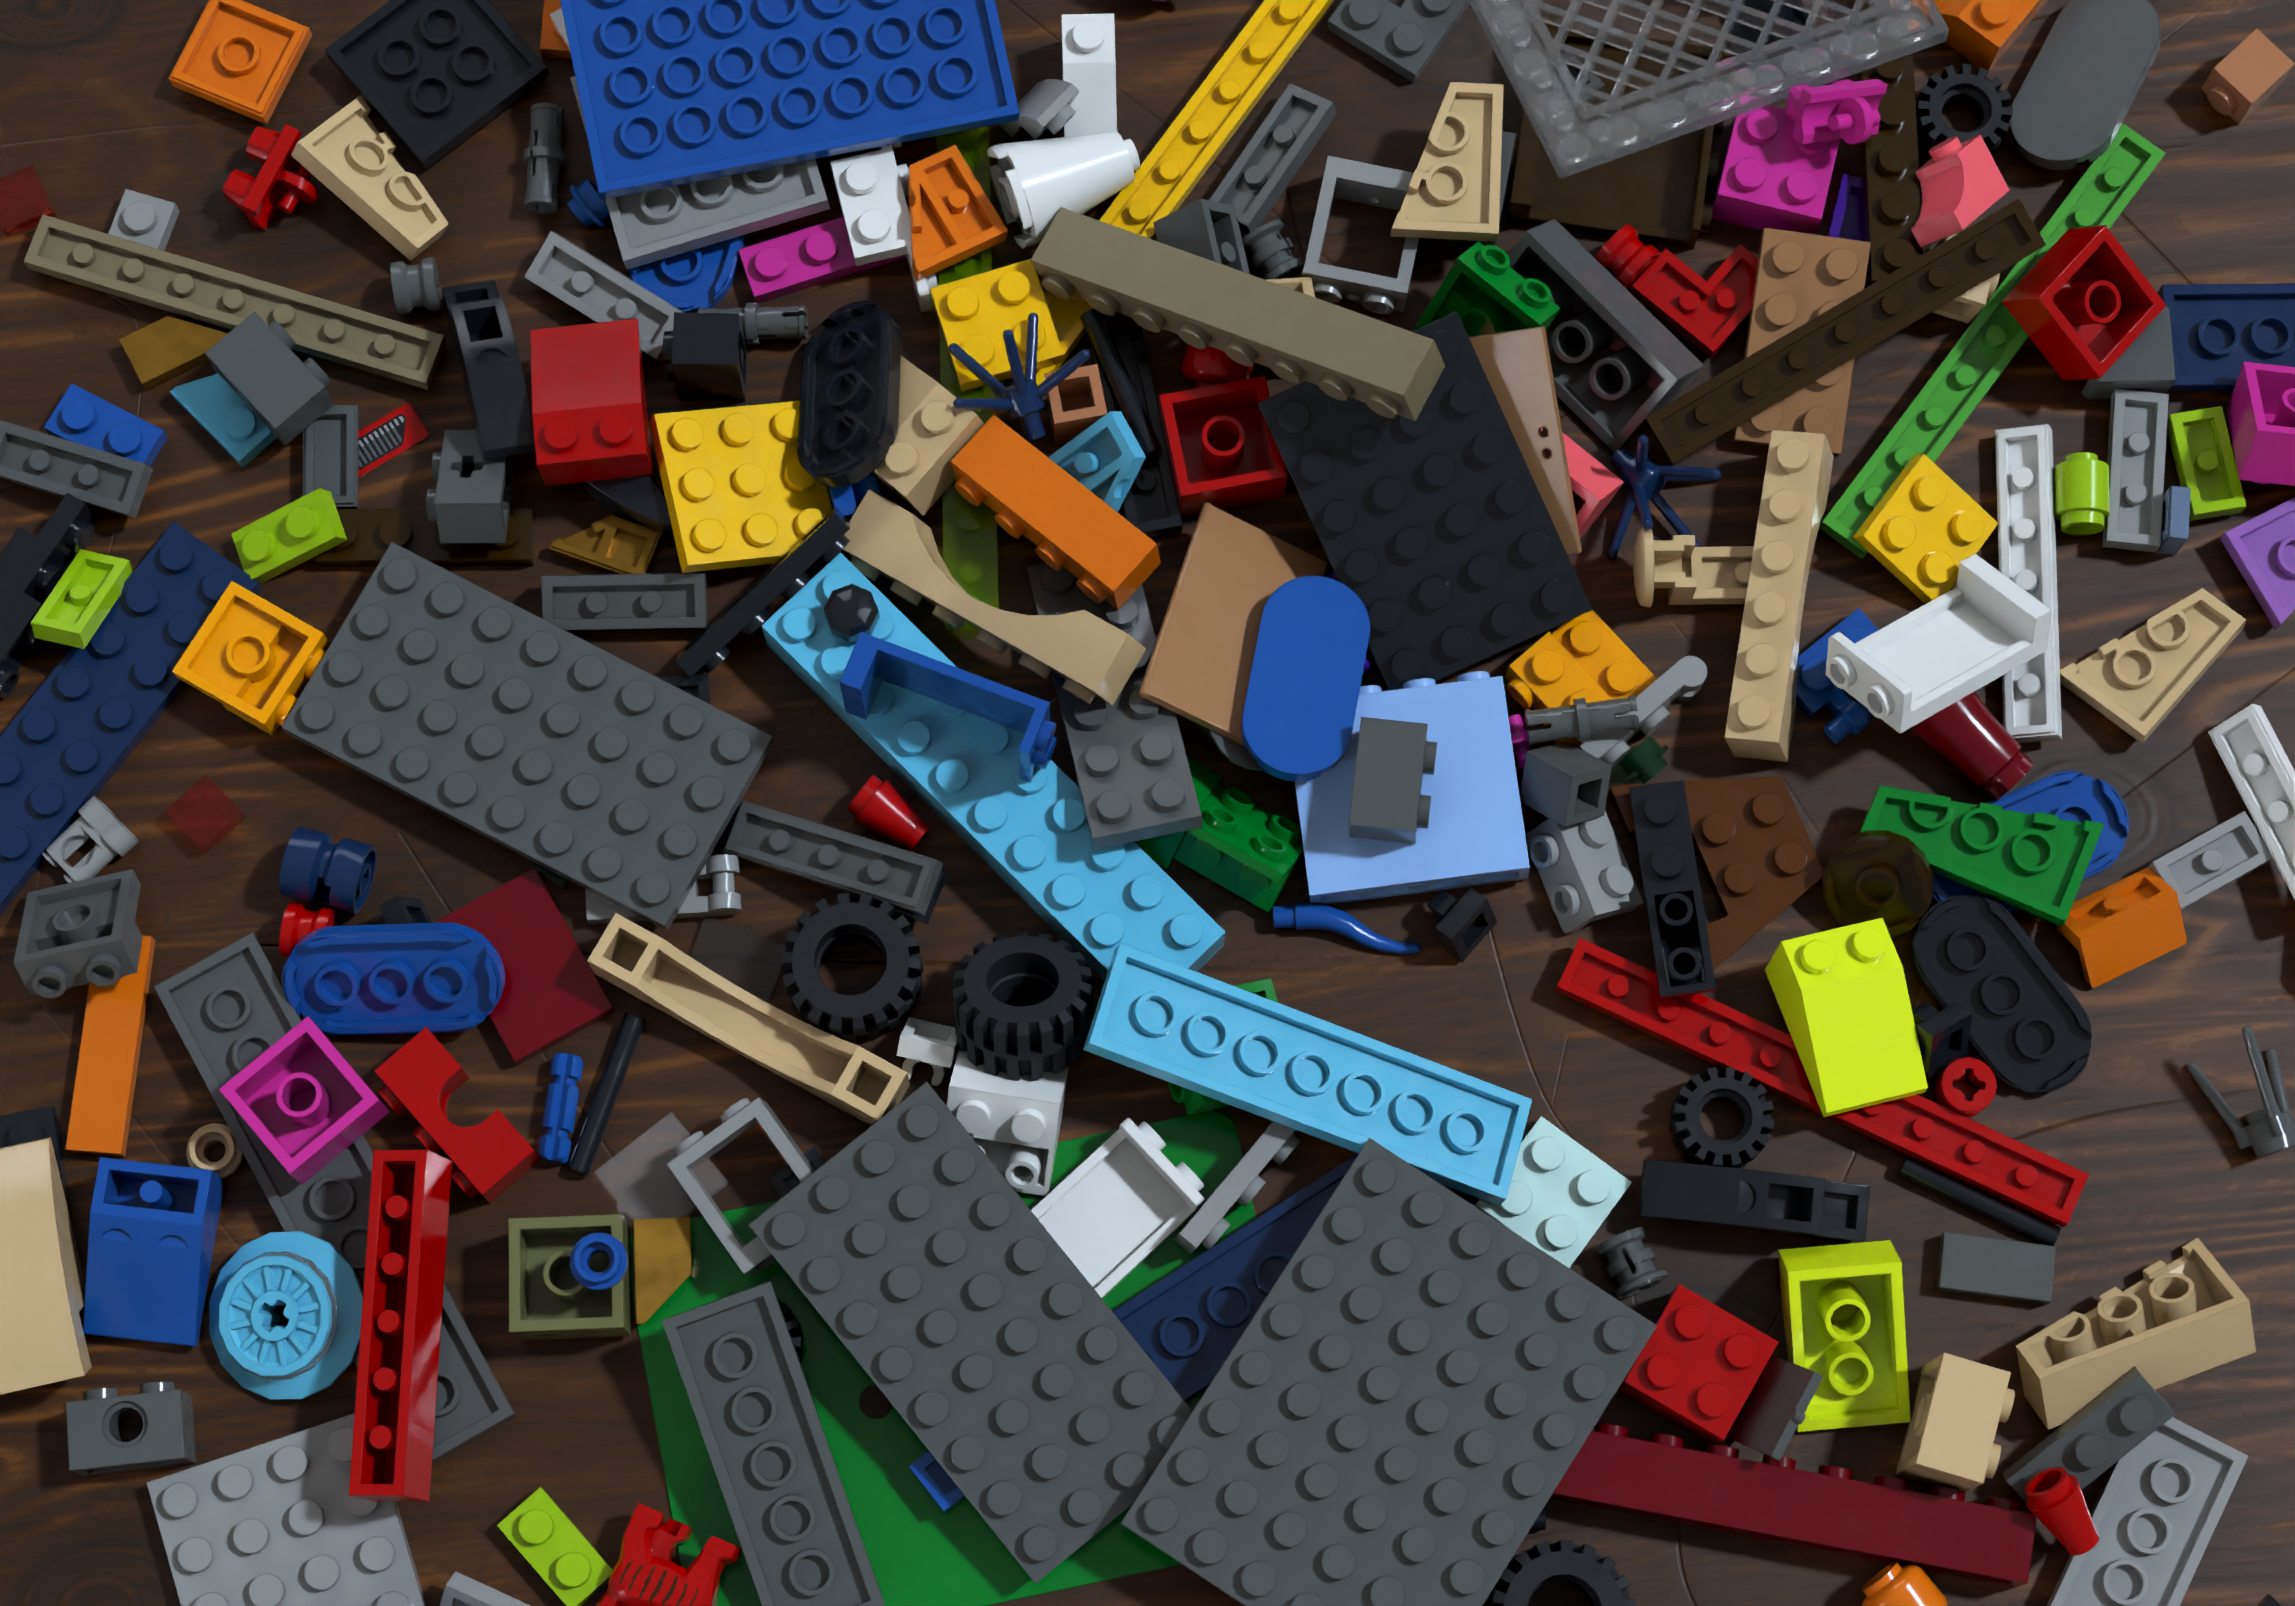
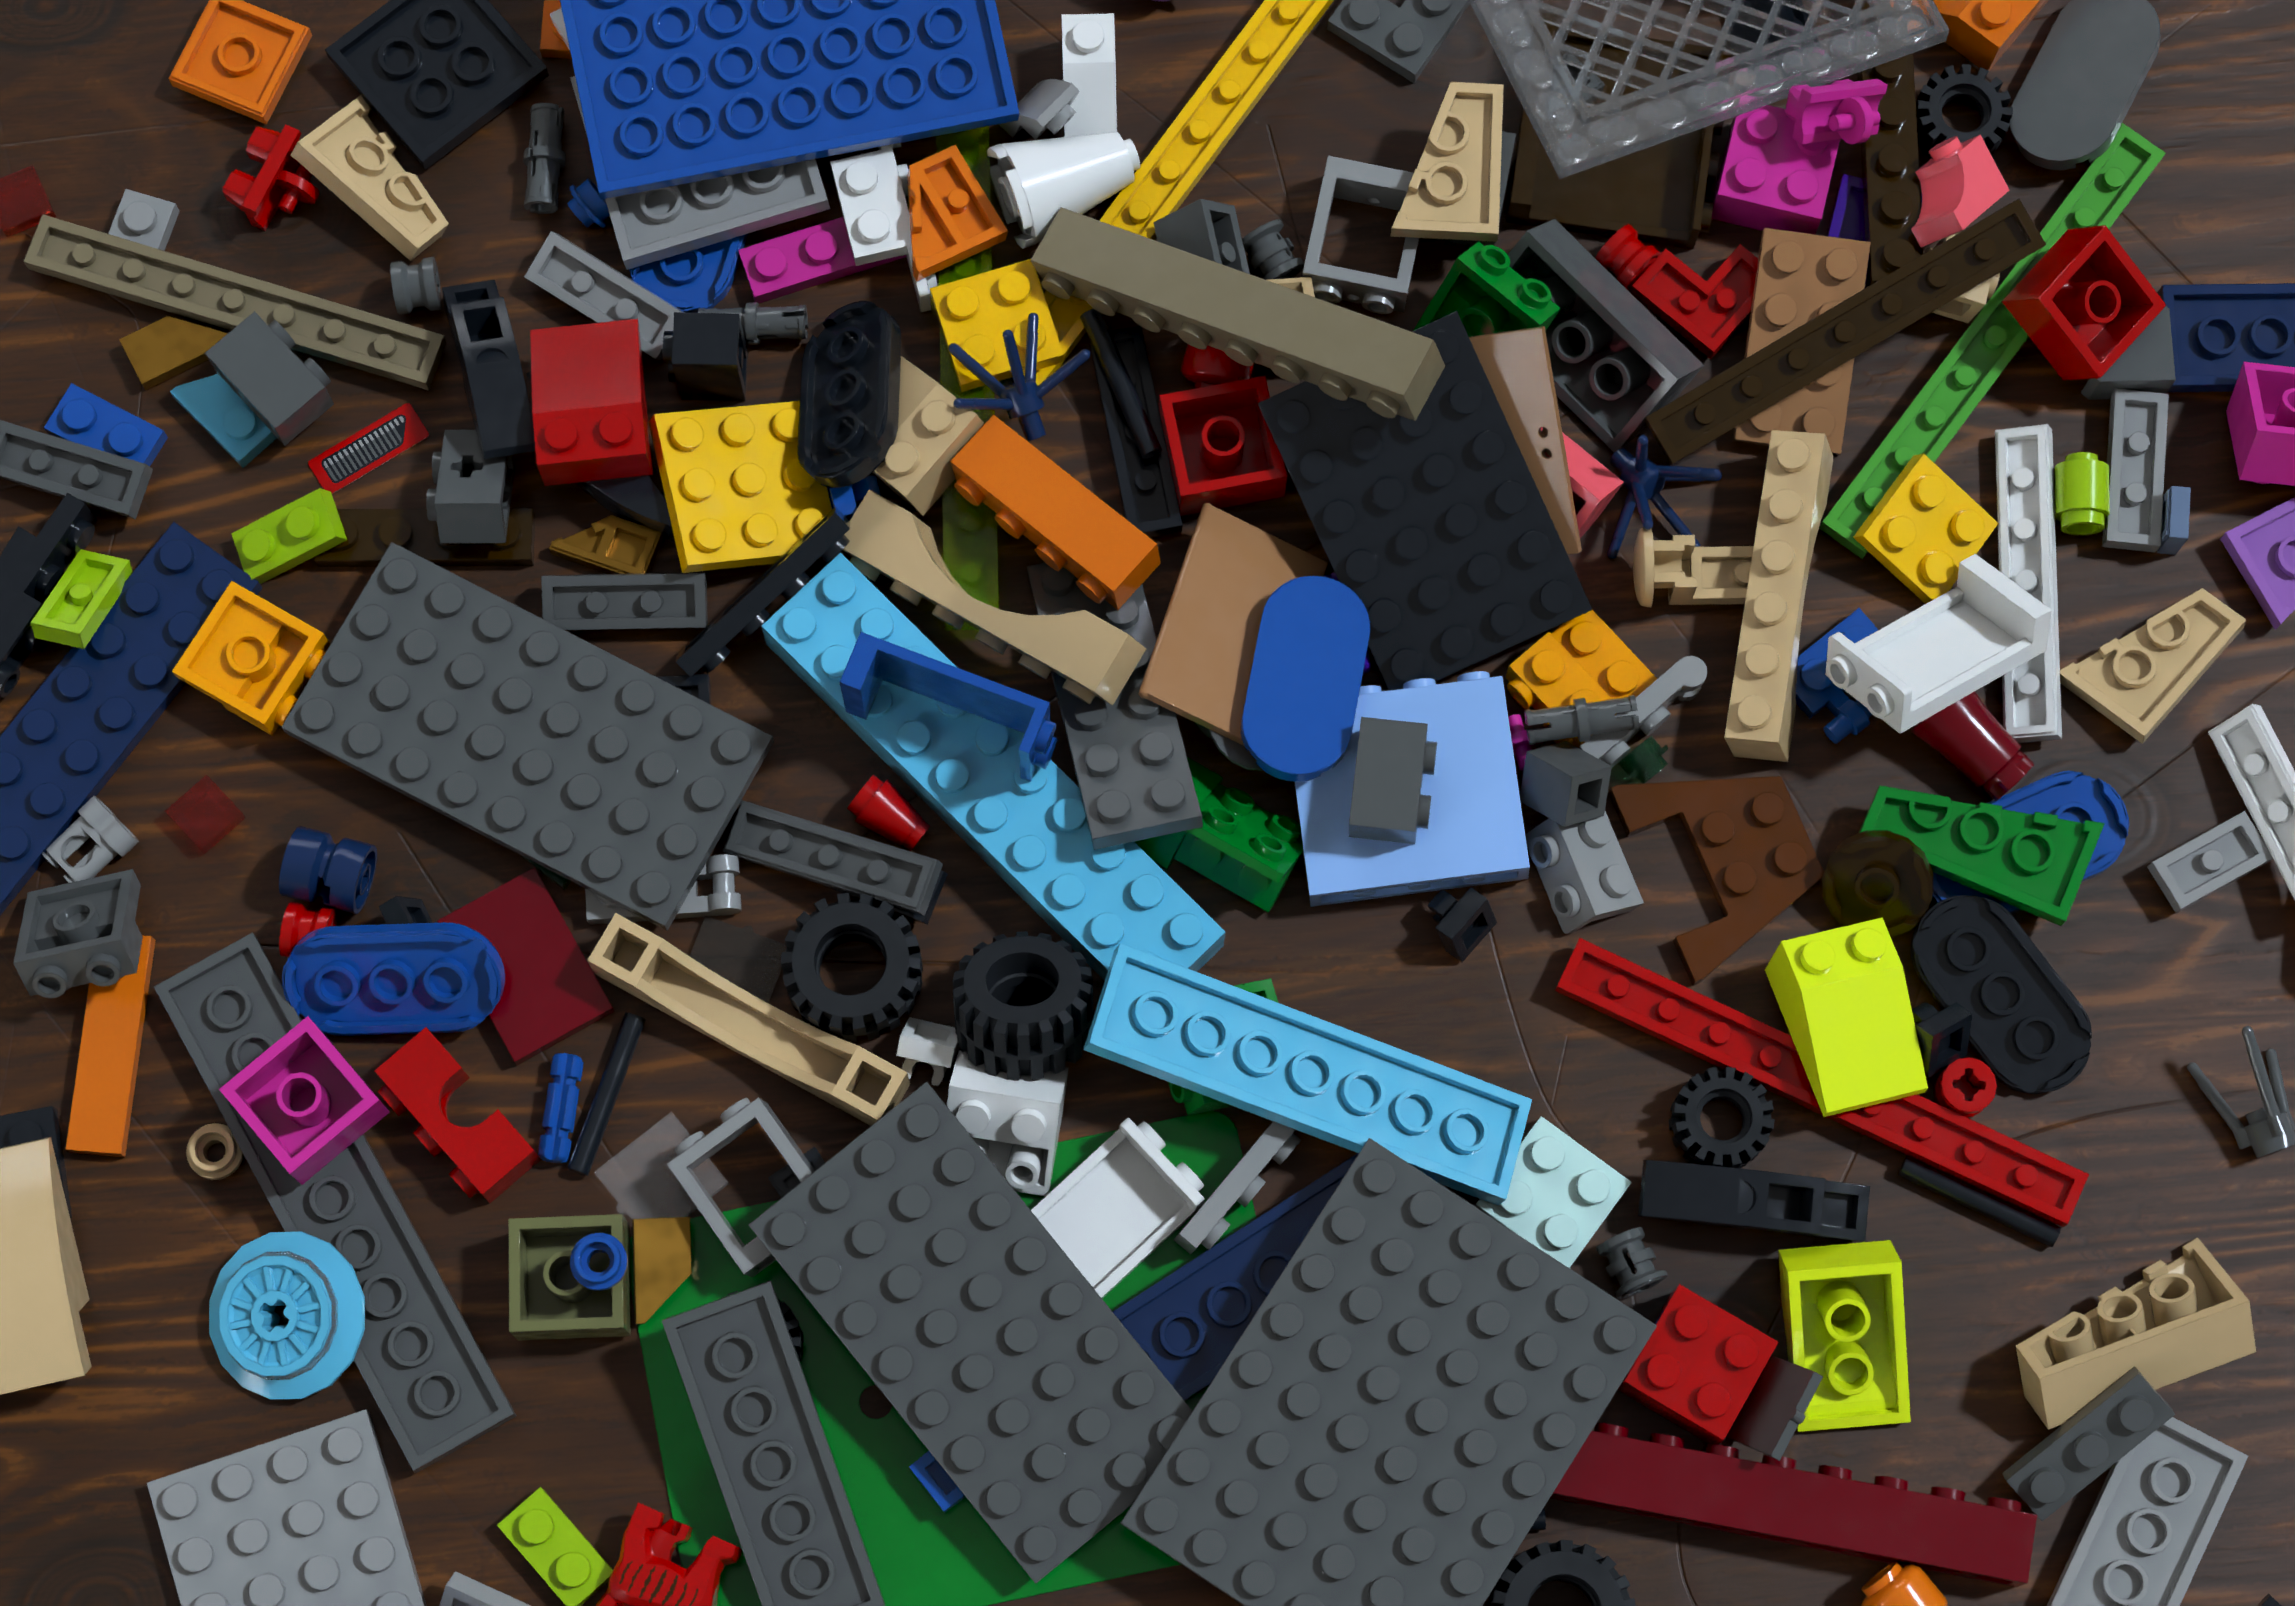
dark grey brick [66,1381,196,1476] -> none
blue slope [83,1157,225,1347] -> none
dark grey tile [303,405,359,509] -> none
red brick [349,1150,452,1502] -> none
black tile [823,584,880,643] -> none
nougat brick [1044,364,1107,445] -> none
medium azure wing [1048,411,1146,512] -> none
dark grey plate [1209,83,1337,235] -> none
blue animal [1273,902,1421,954] -> none
black slope [1629,780,1716,999] -> none
tan brick [1896,1353,2015,1492] -> none
dark grey tile [1936,1232,2056,1304] -> none
red cone [2025,1467,2099,1556] -> none
orange panel [2055,867,2187,988] -> none
lime plate [2167,406,2246,521] -> none
nougat brick [2201,28,2295,125] -> none

